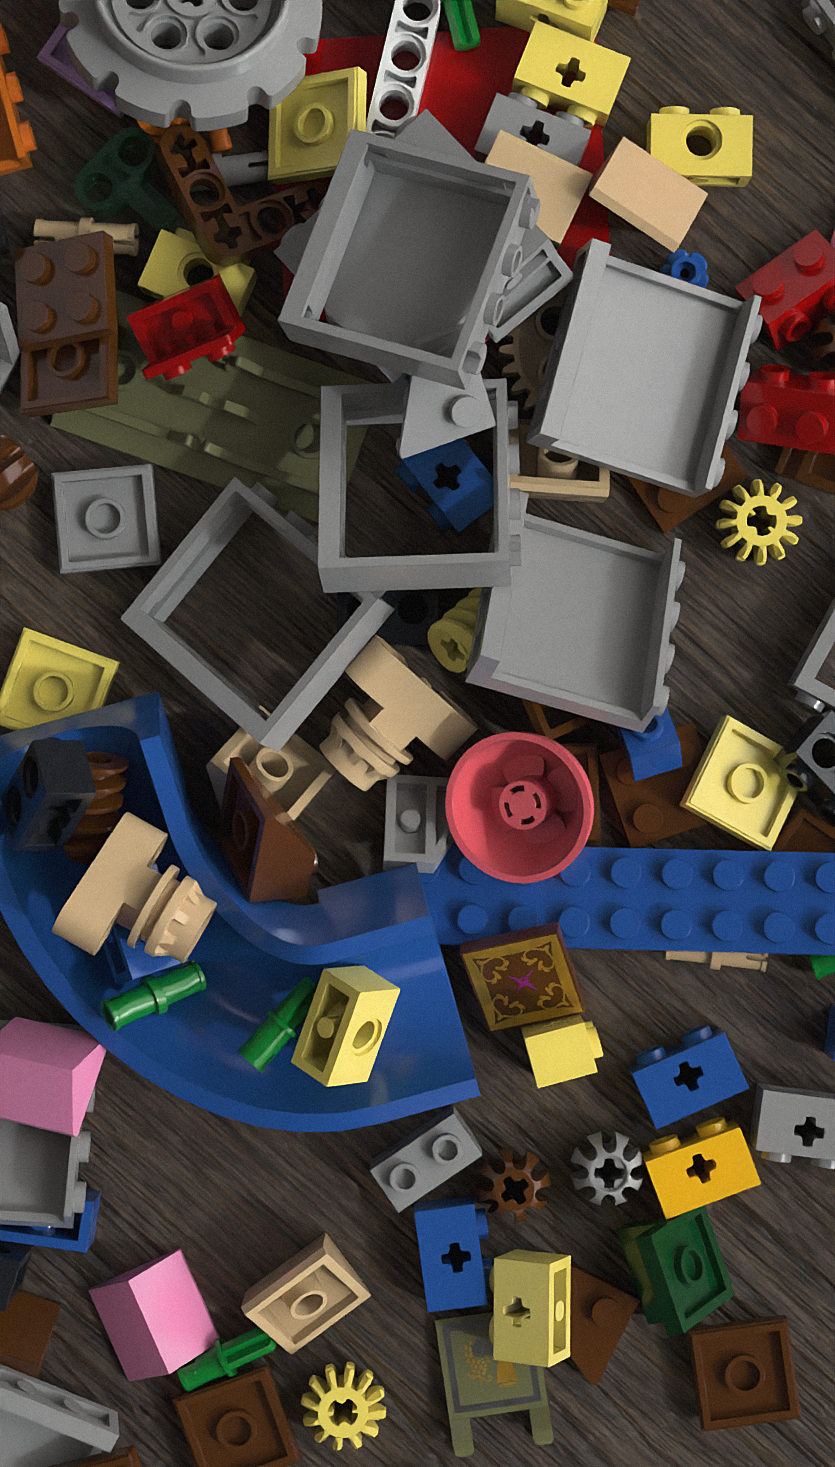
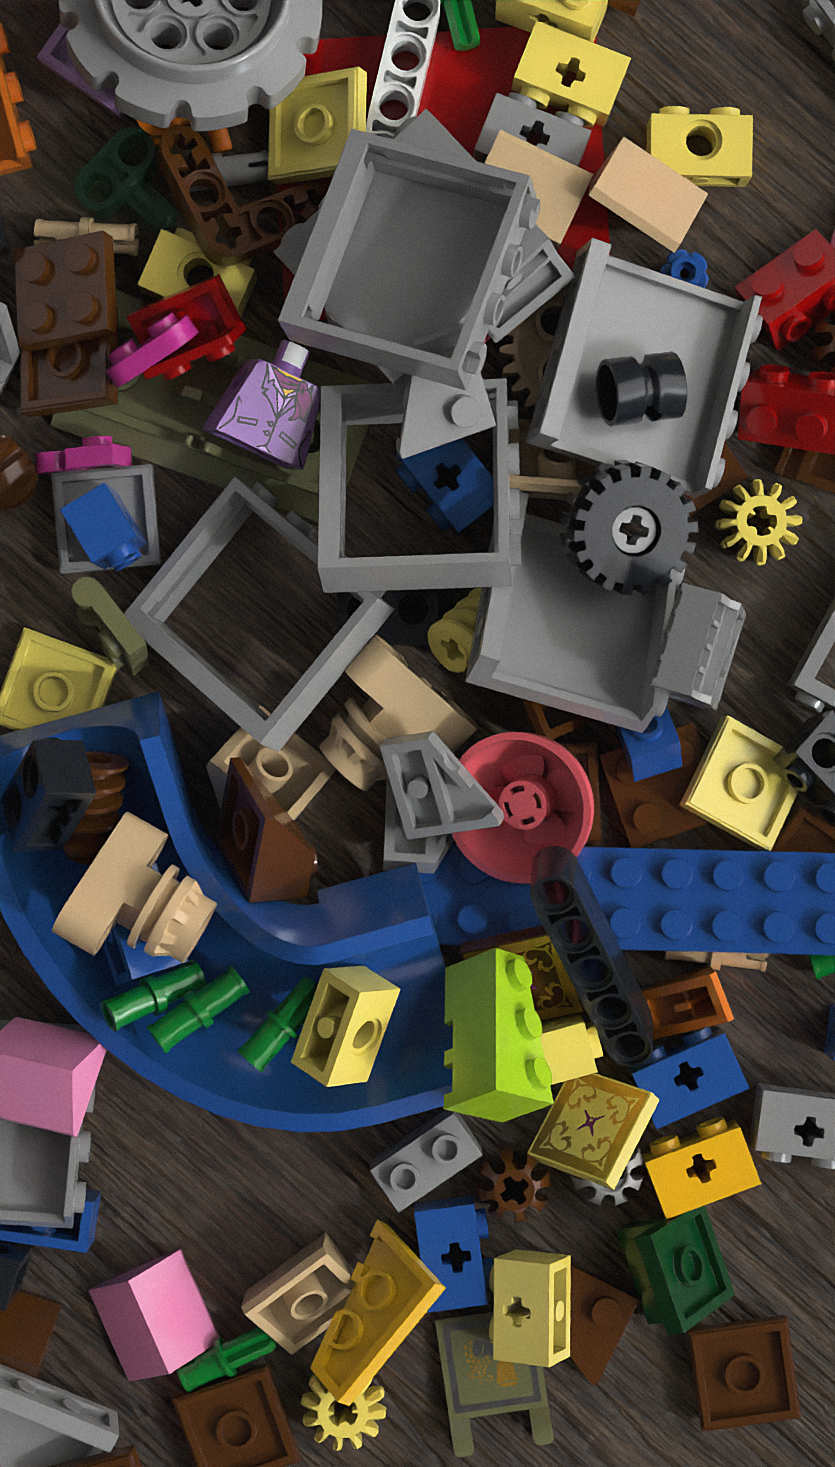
none -> dark pink plate [36,436,132,476]
none -> blue brick [60,482,148,571]
none -> olive plate [71,577,150,676]
none -> dark pink plate [105,312,198,388]
none -> green pin [146,966,250,1054]
none -> medium lavender torso [202,340,321,470]
none -> yellow wing [310,1219,446,1406]
none -> light grey wing [379,731,505,840]
none -> lime wedge [443,948,554,1123]
none -> tile [527,1073,659,1190]
none -> black beam [530,846,653,1067]
none -> black bush [559,460,698,596]
none -> black wheel [596,351,687,427]
none -> orange slope [641,964,734,1039]
none -> light grey plate [649,583,746,711]

